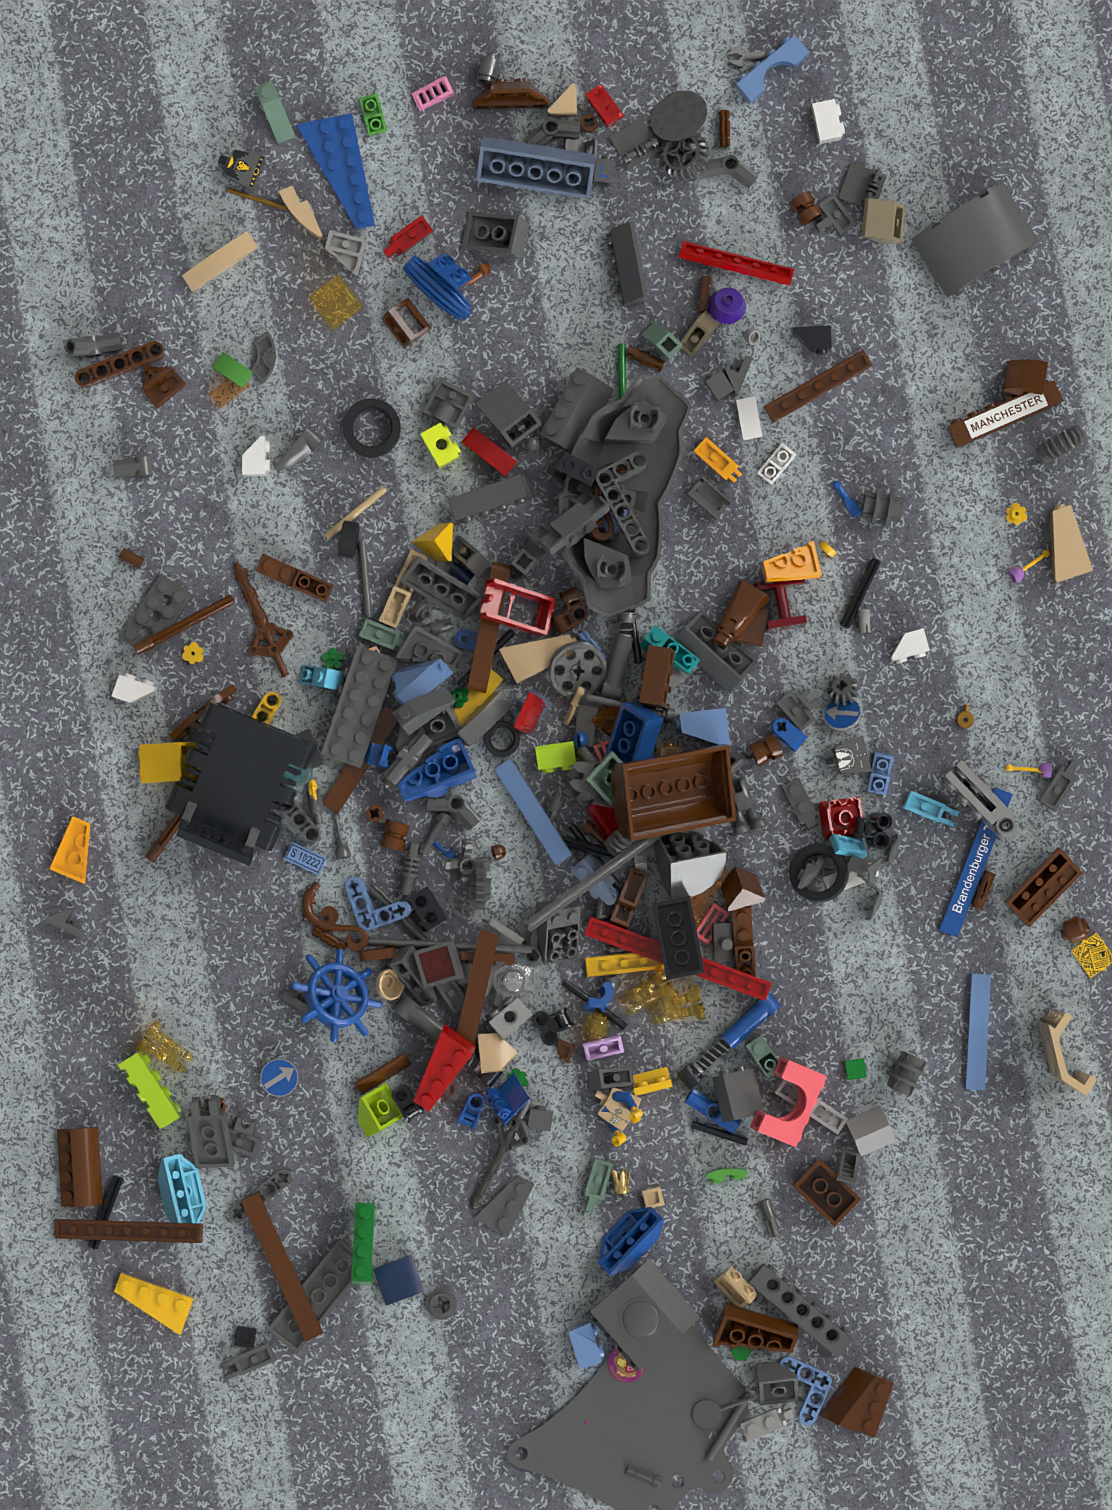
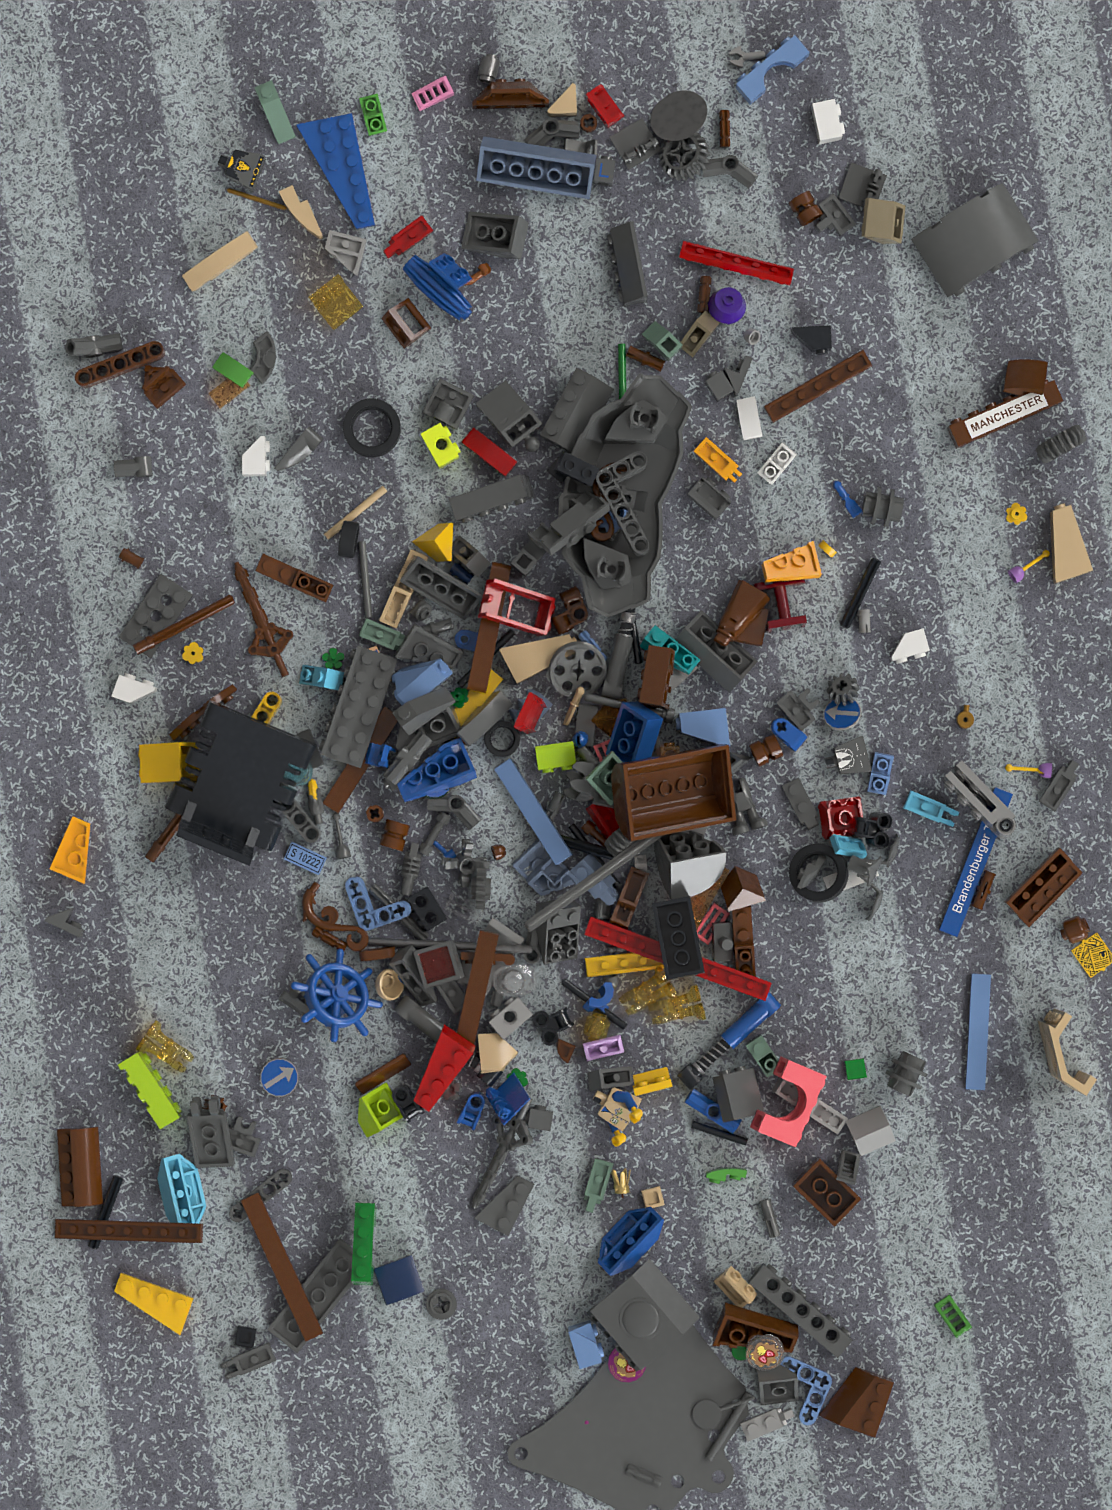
none -> sand blue slope [512,838,580,896]
none -> tile [746,1334,784,1371]
none -> bright green slope [934,1295,972,1338]

